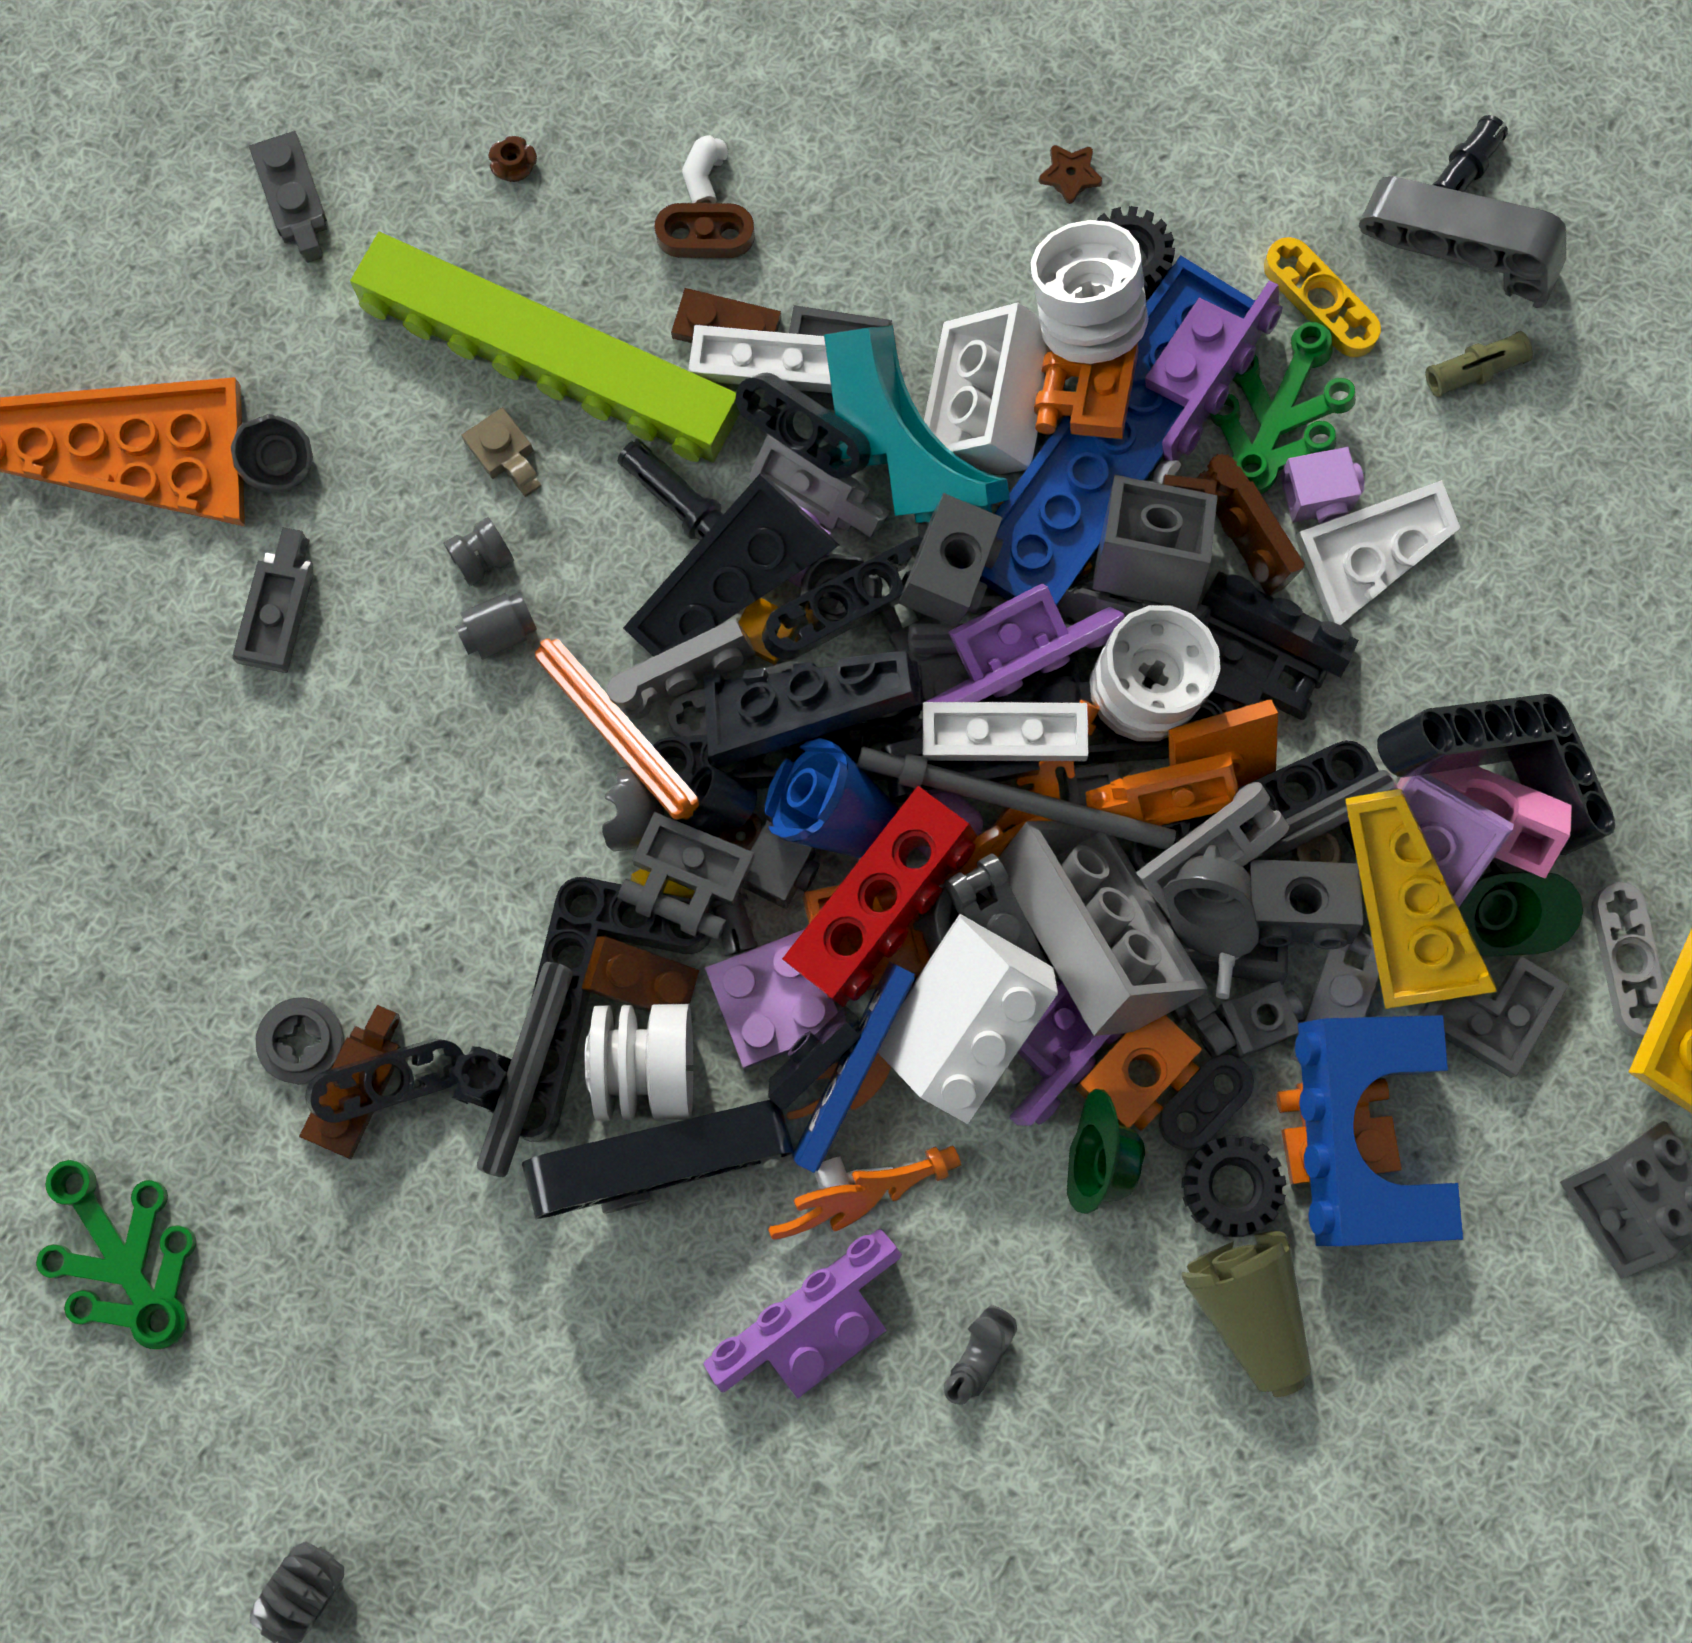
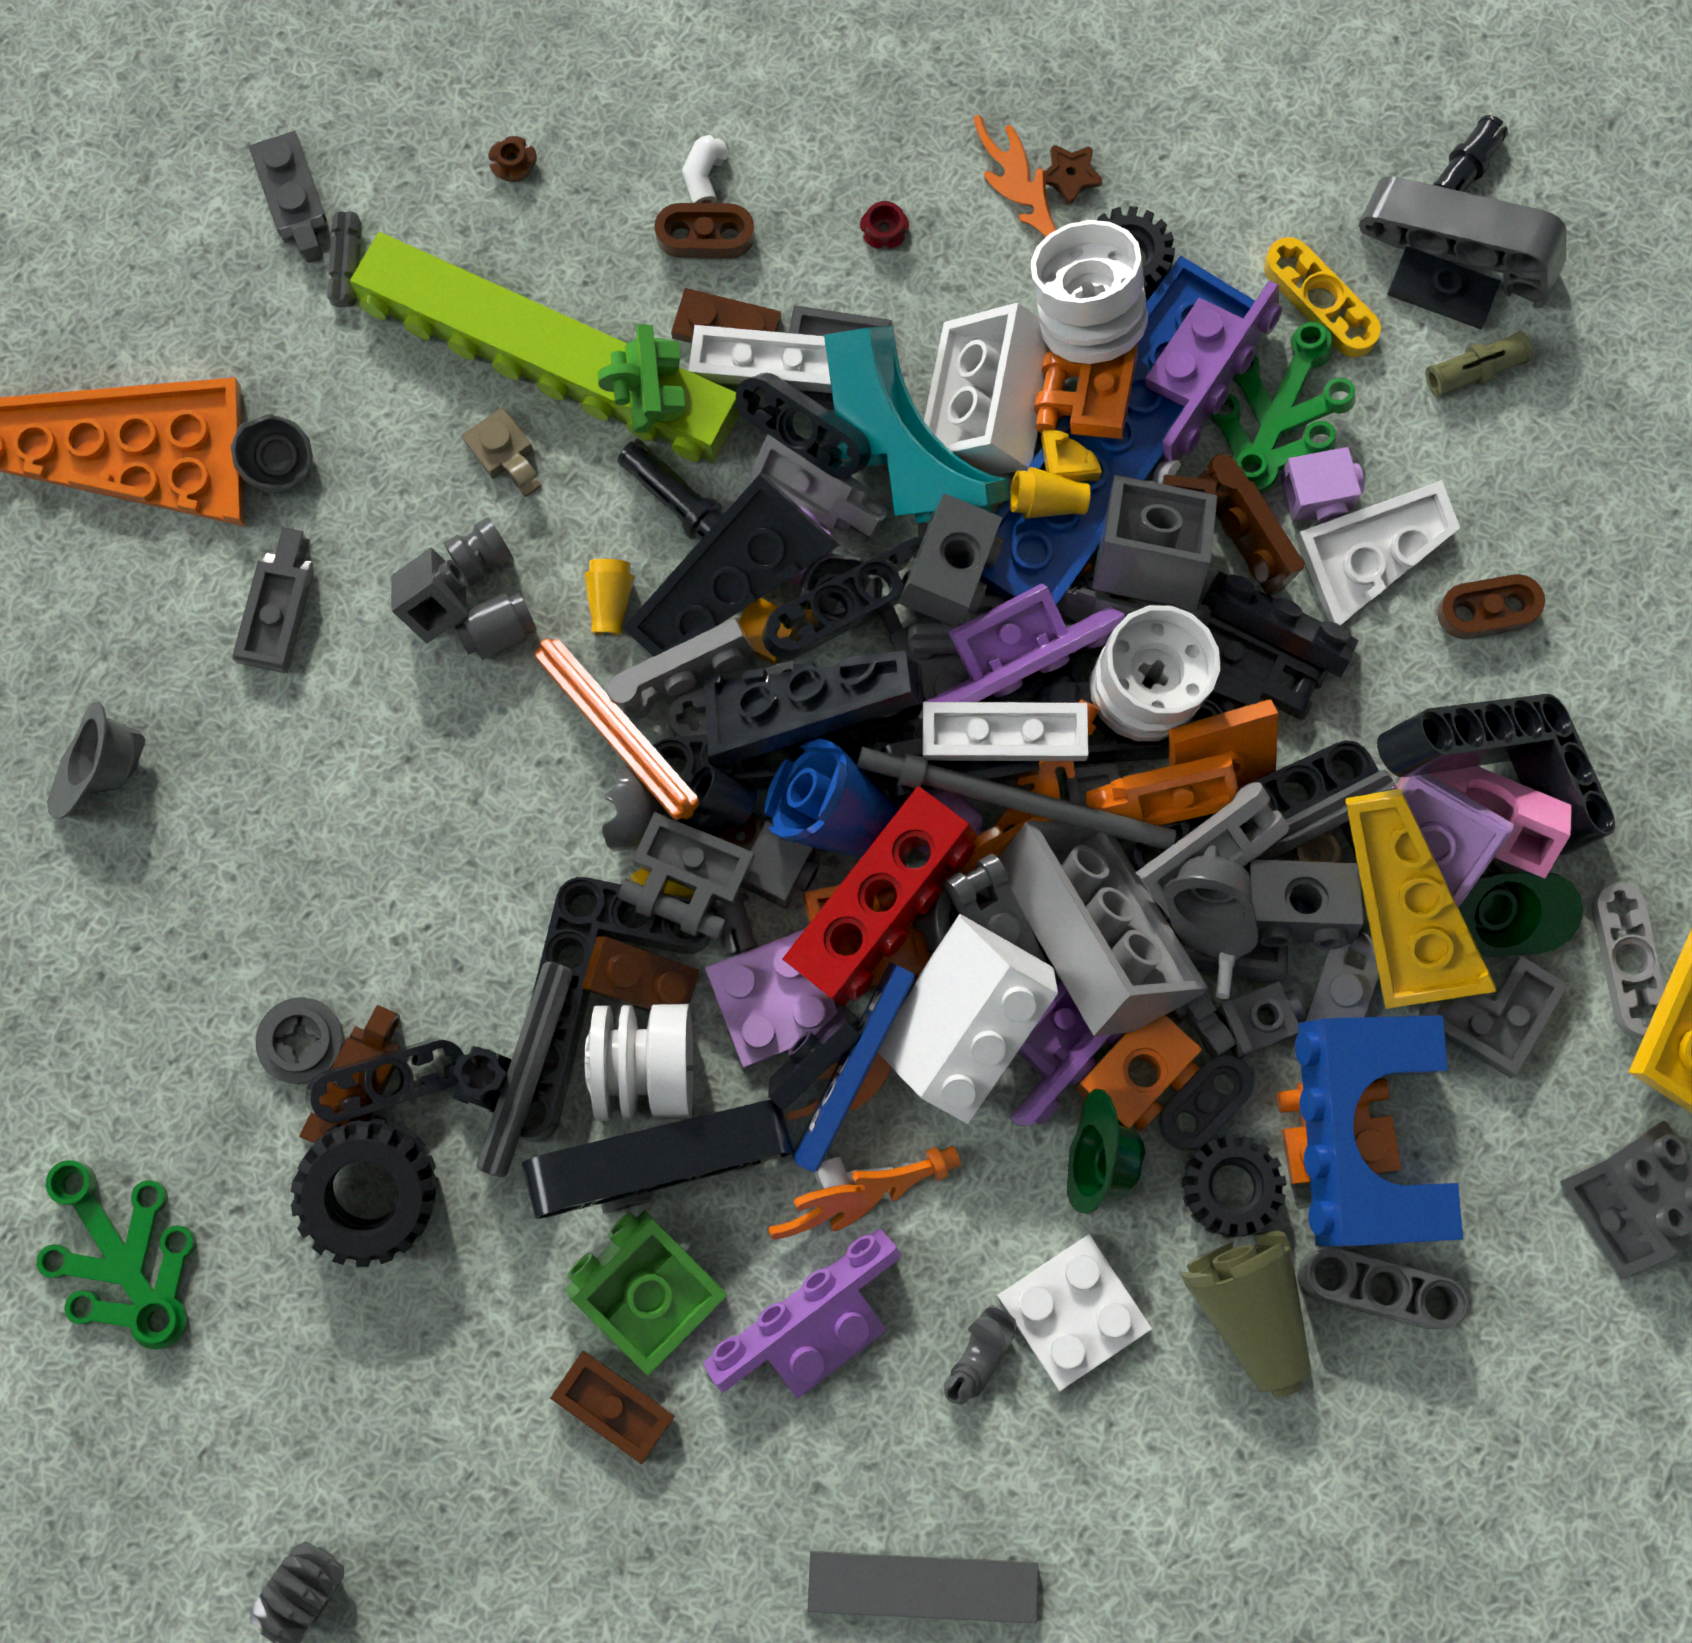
none -> dark grey piece [47,702,145,819]
none -> black tyre [290,1117,438,1267]
none -> dark grey axle [327,211,362,307]
none -> dark grey brick [391,548,467,644]
none -> reddish brown plate [550,1351,676,1464]
none -> bright green plate [565,1210,728,1376]
none -> yellow cone [583,559,635,636]
none -> bright green hips [597,324,685,433]
none -> dark grey tile [807,1551,1038,1624]
none -> dark red plate [860,201,909,249]
none -> orange piece [974,115,1057,237]
none -> white plate [996,1234,1152,1391]
none -> yellow cone [1010,467,1090,519]
none -> yellow tile [1041,430,1102,482]
none -> dark grey beam [1298,1248,1468,1330]
none -> black plate [1387,246,1501,330]
none -> reddish brown plate [1437,574,1545,639]

